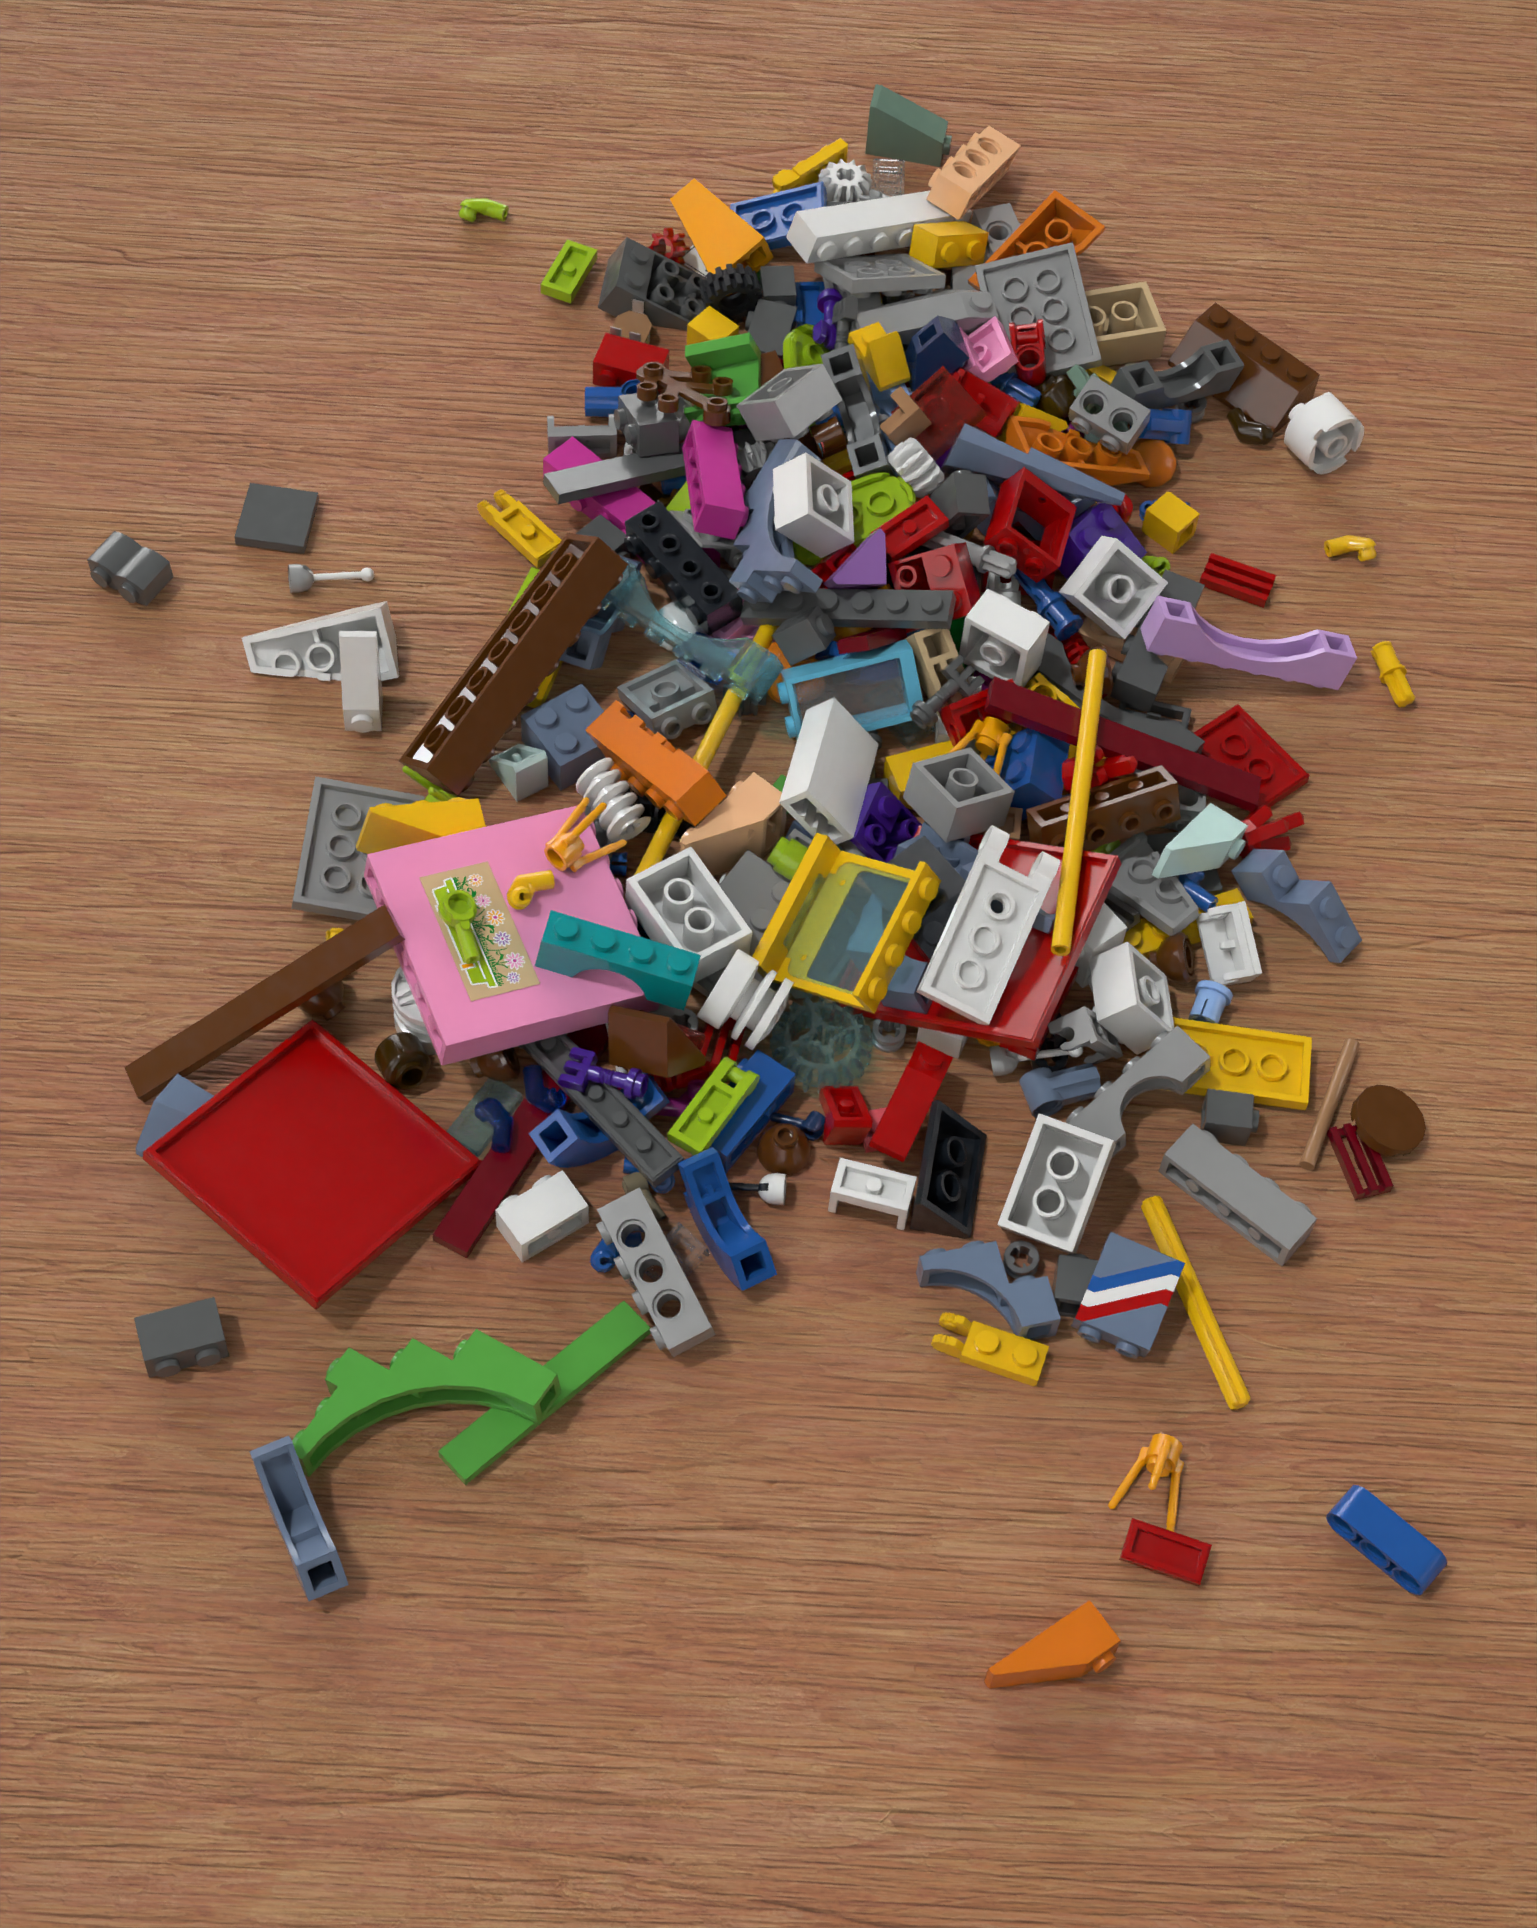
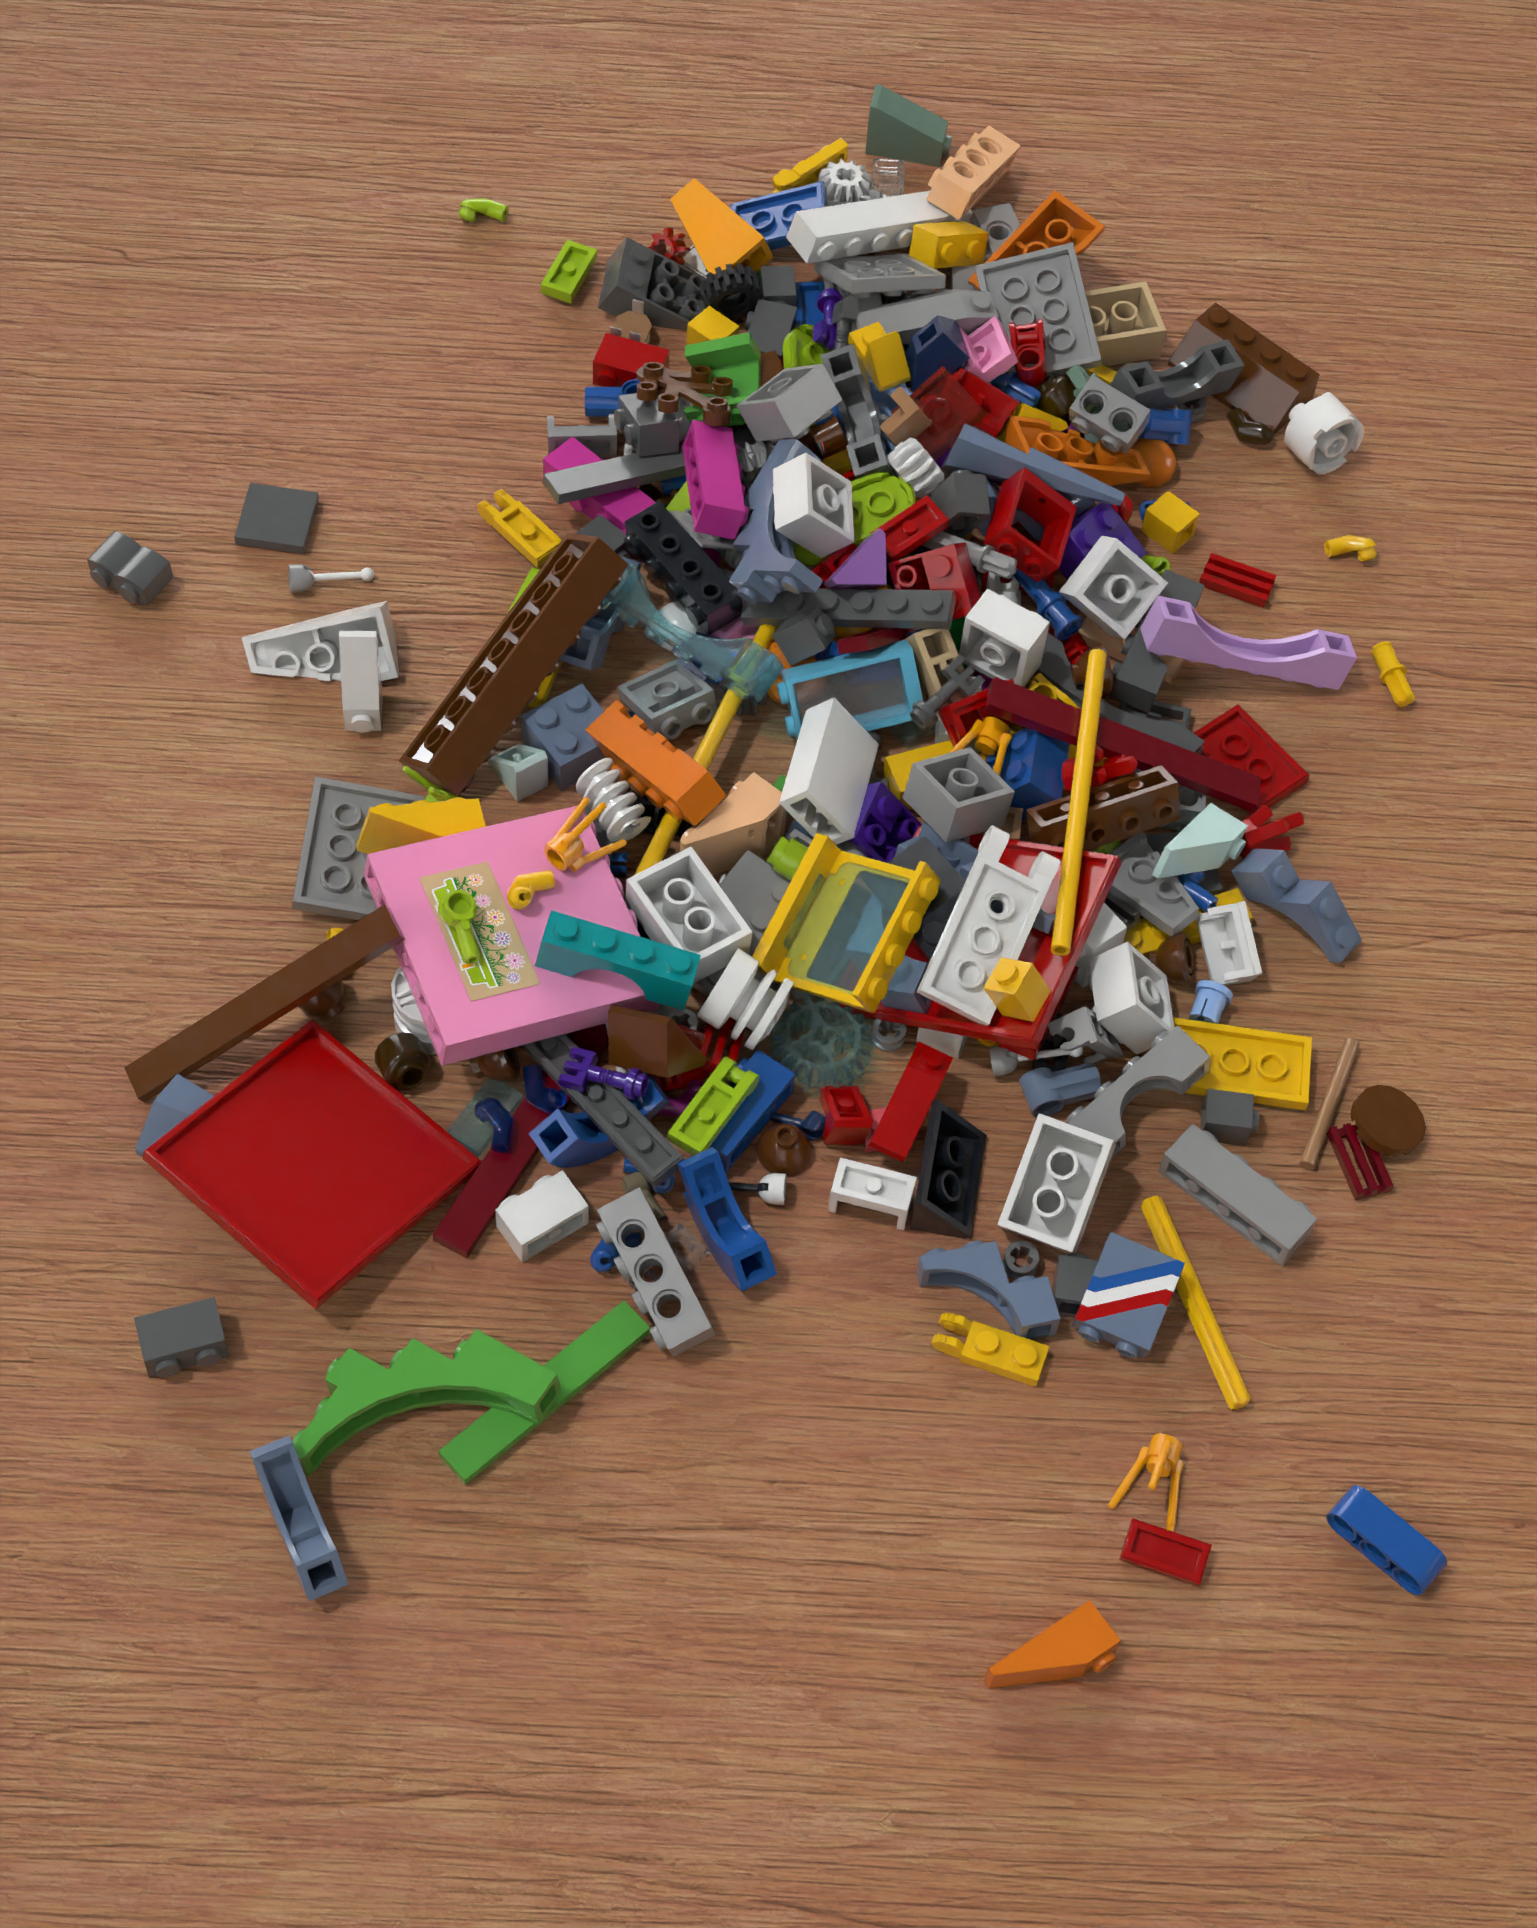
none -> yellow brick [983,957,1051,1022]

